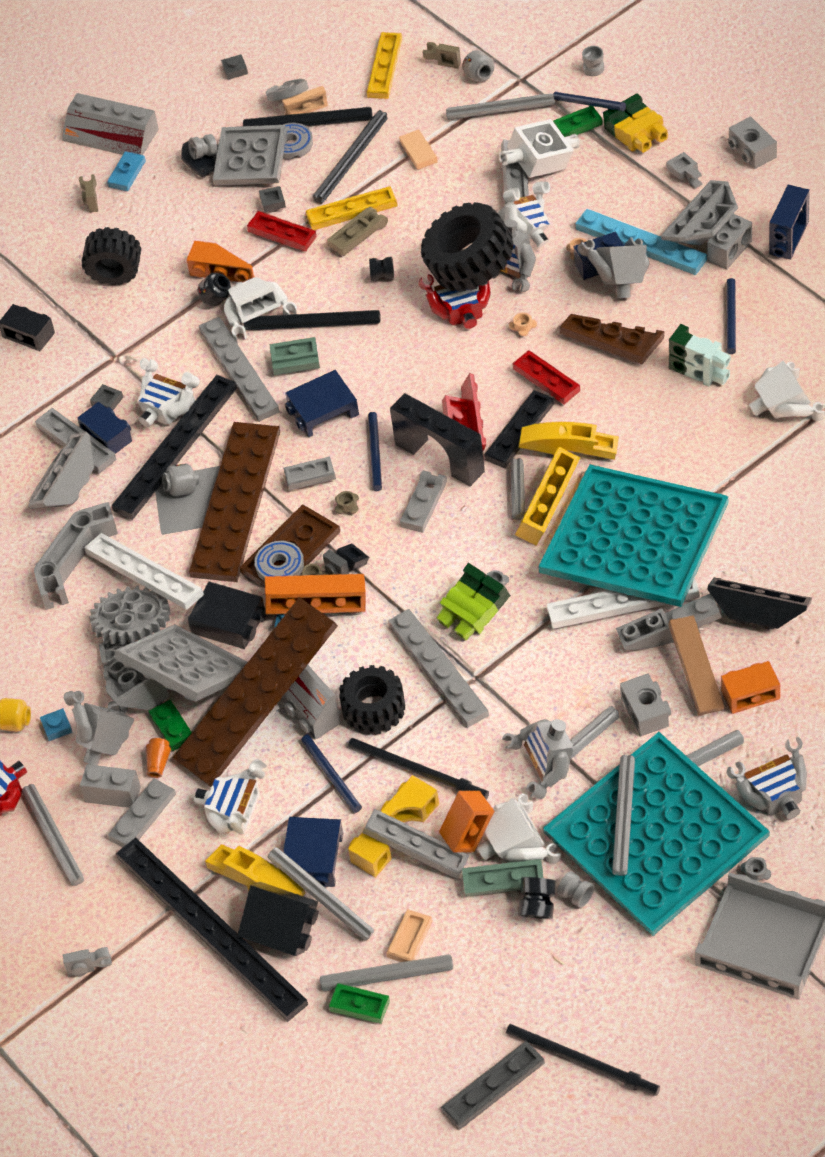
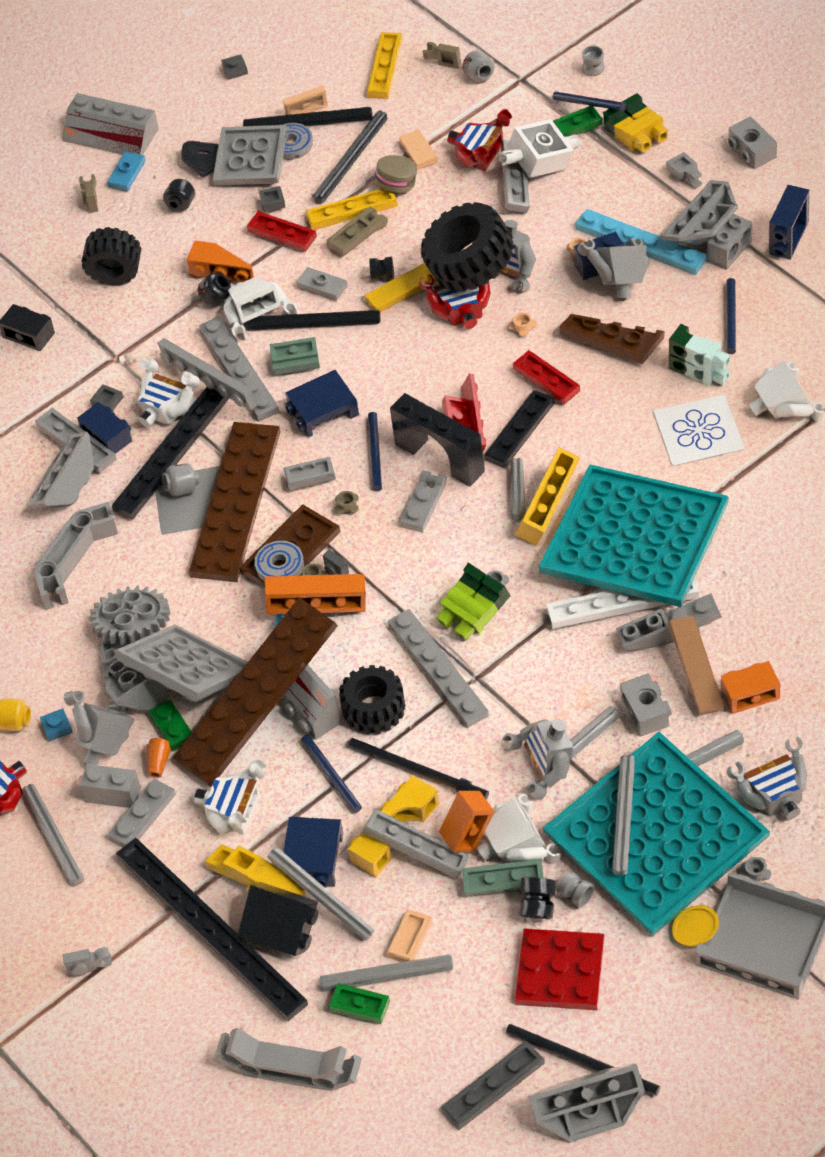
white plate [84,533,204,610] -> none
light grey wheel [188,134,217,159] -> none
black brick [188,581,266,649] -> none
light grey tile [265,78,309,101] -> none
black plate [336,543,370,570] -> none
light grey axle [446,93,555,120] -> none
white torso [498,181,550,248] -> none
yellow slope [519,422,619,460] -> none
black wedge [707,577,812,630] -> none
none -> light grey plate [157,338,258,411]
none -> black head [163,179,195,212]
none -> light grey piece [214,1028,362,1091]
none -> light grey plate [296,267,348,301]
none -> yellow tile [364,263,437,312]
none -> dark tan head [374,155,417,193]
none -> red torso [447,109,513,171]
none -> red plate [515,928,605,1011]
none -> light grey wedge [528,1063,645,1142]
none -> white sticker [653,394,745,466]
none -> yellow piece [672,905,719,946]

